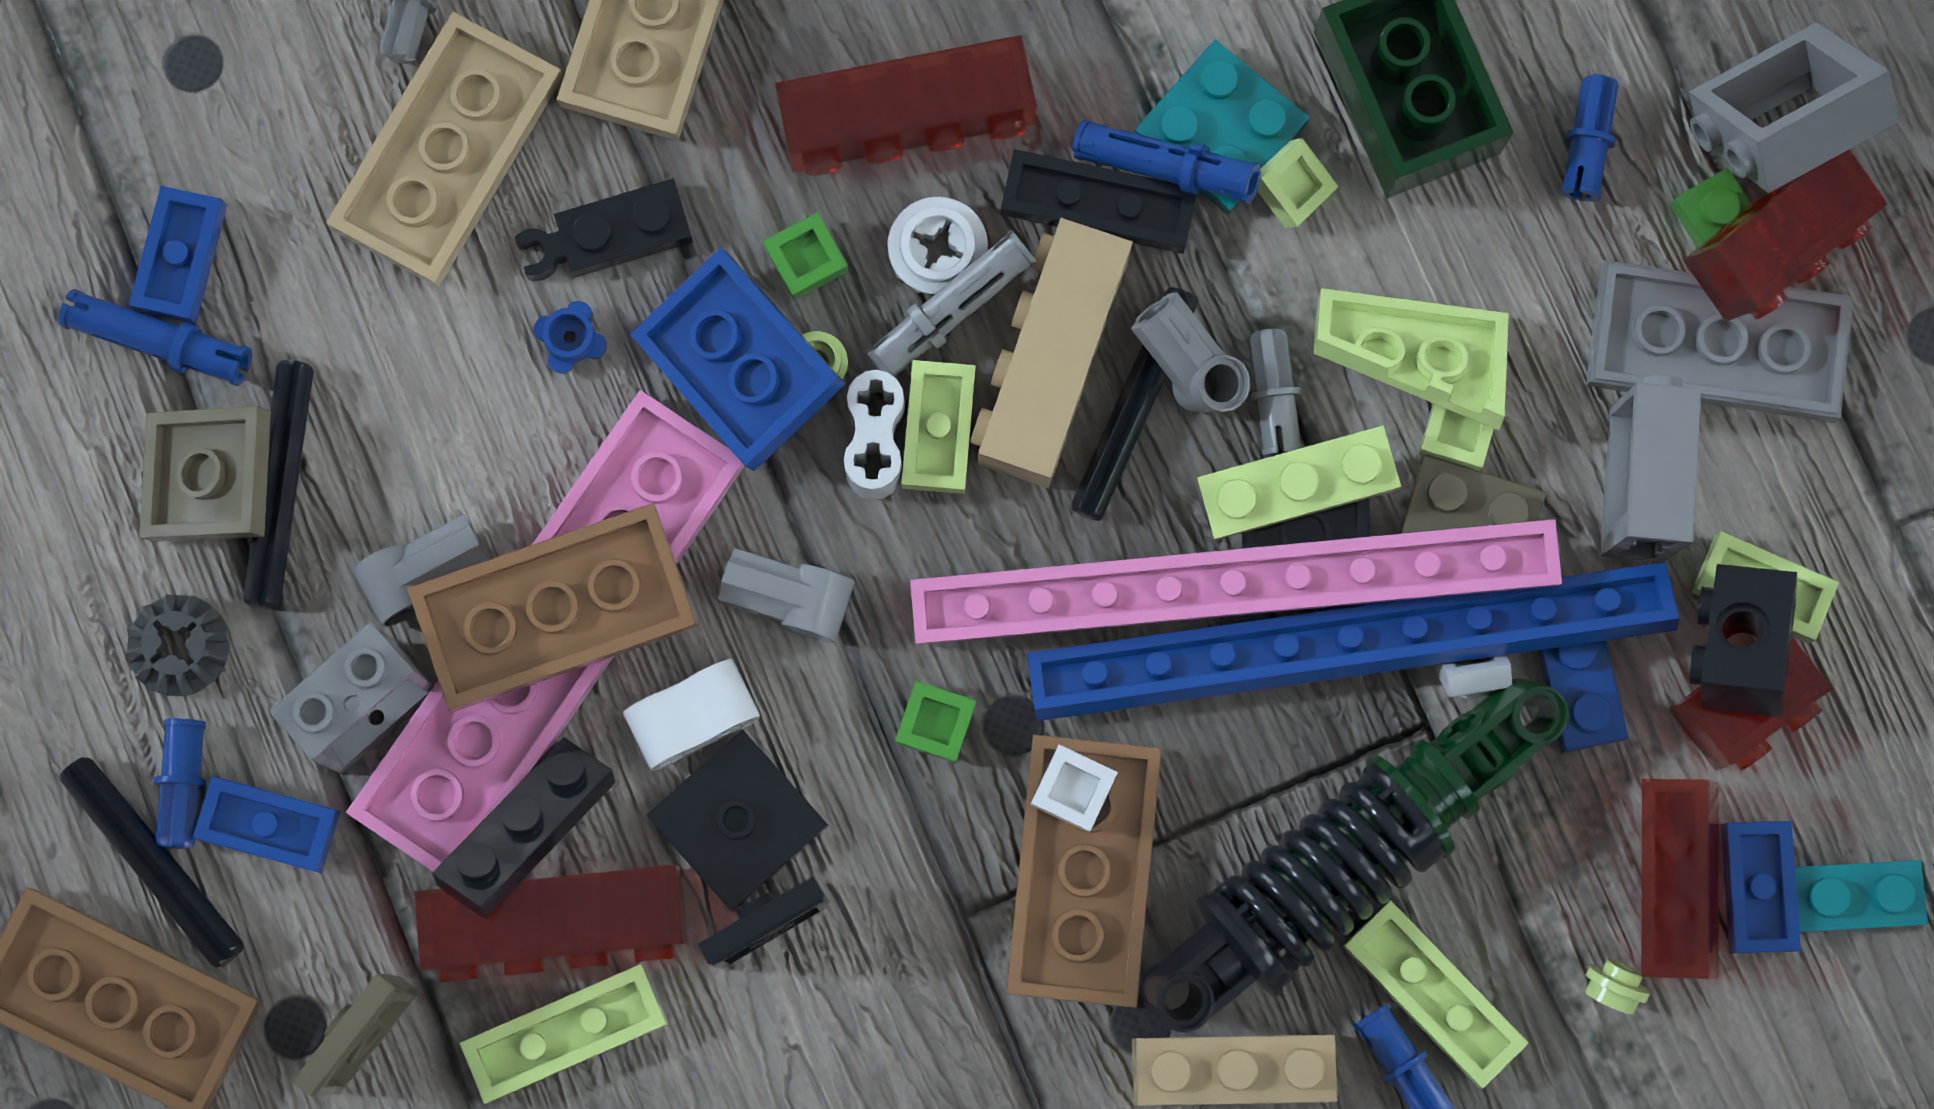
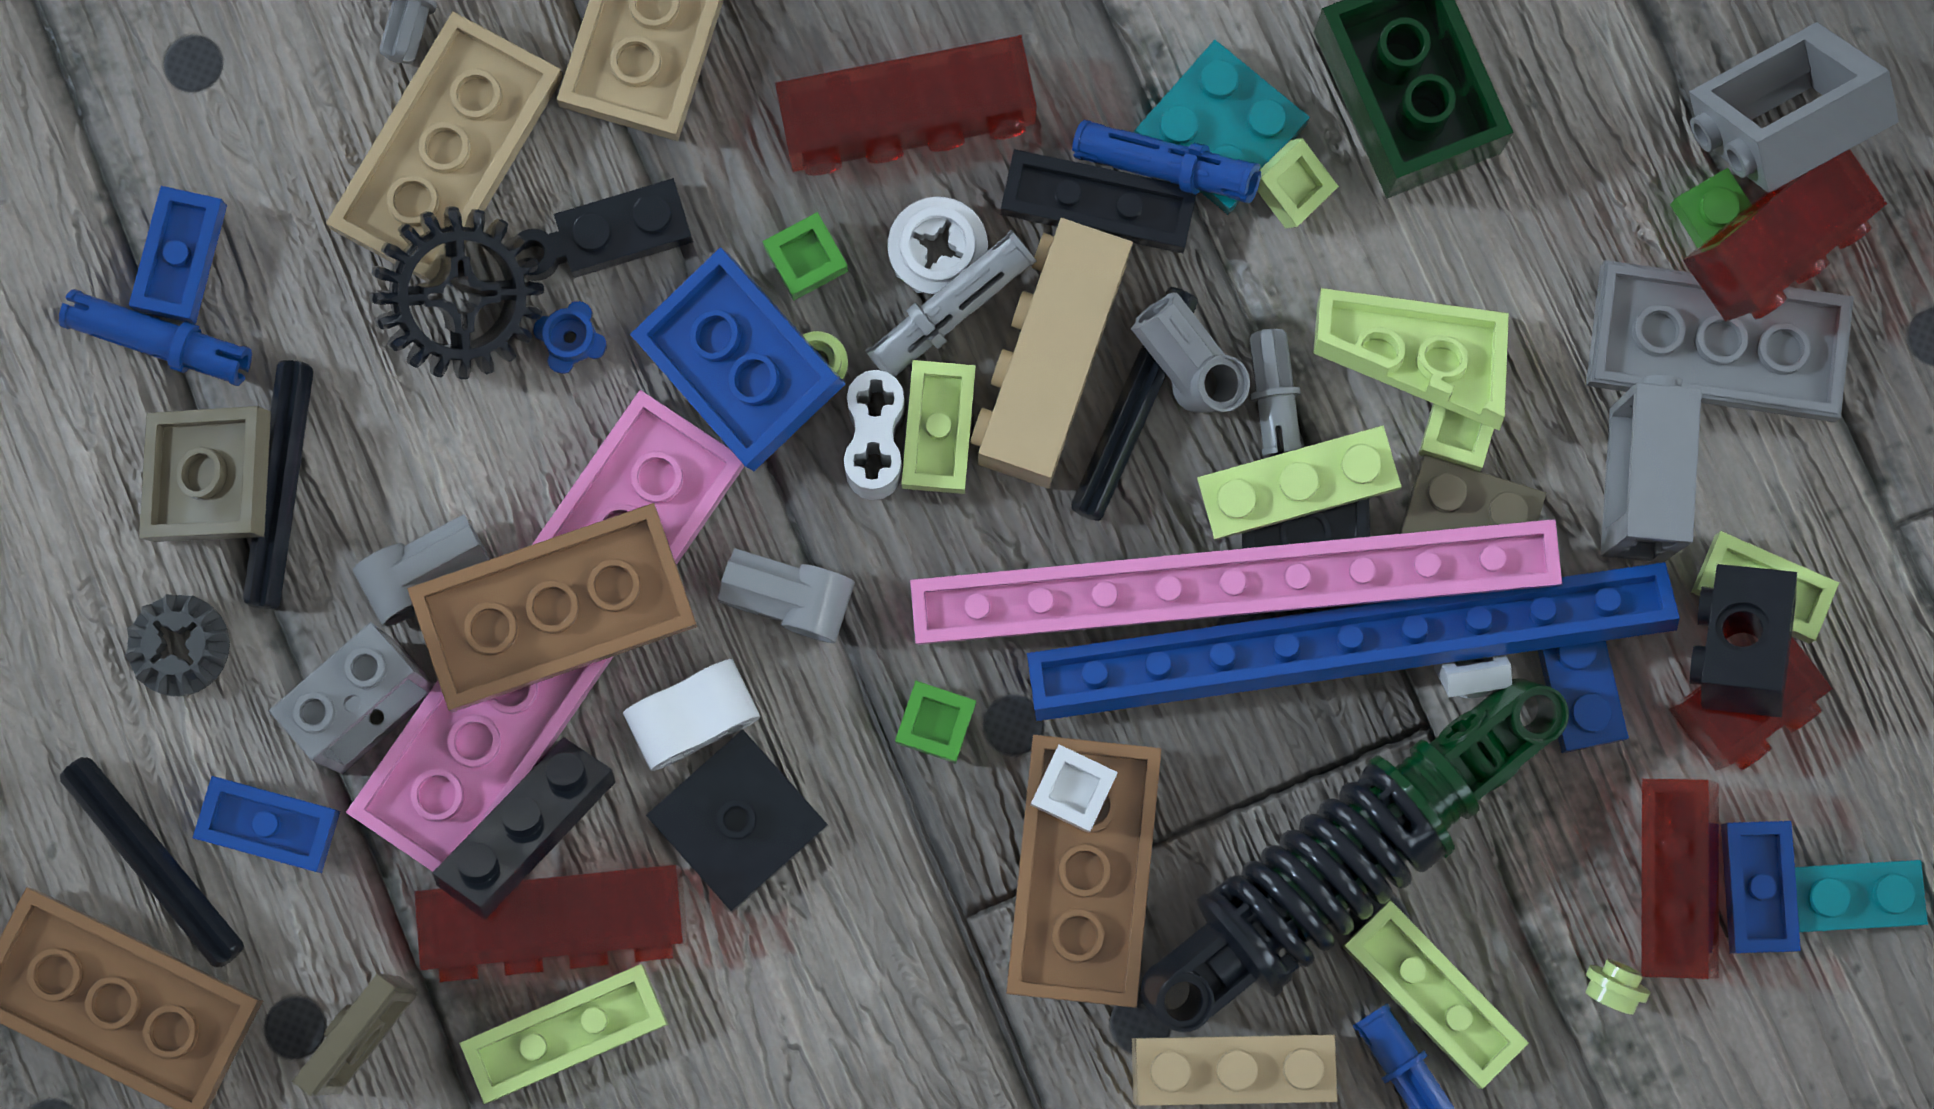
blue axle [154,718,207,849] -> none
black plate [697,877,830,969] -> none
blue axle [1560,74,1619,202] -> none
none -> black gear [369,206,544,379]

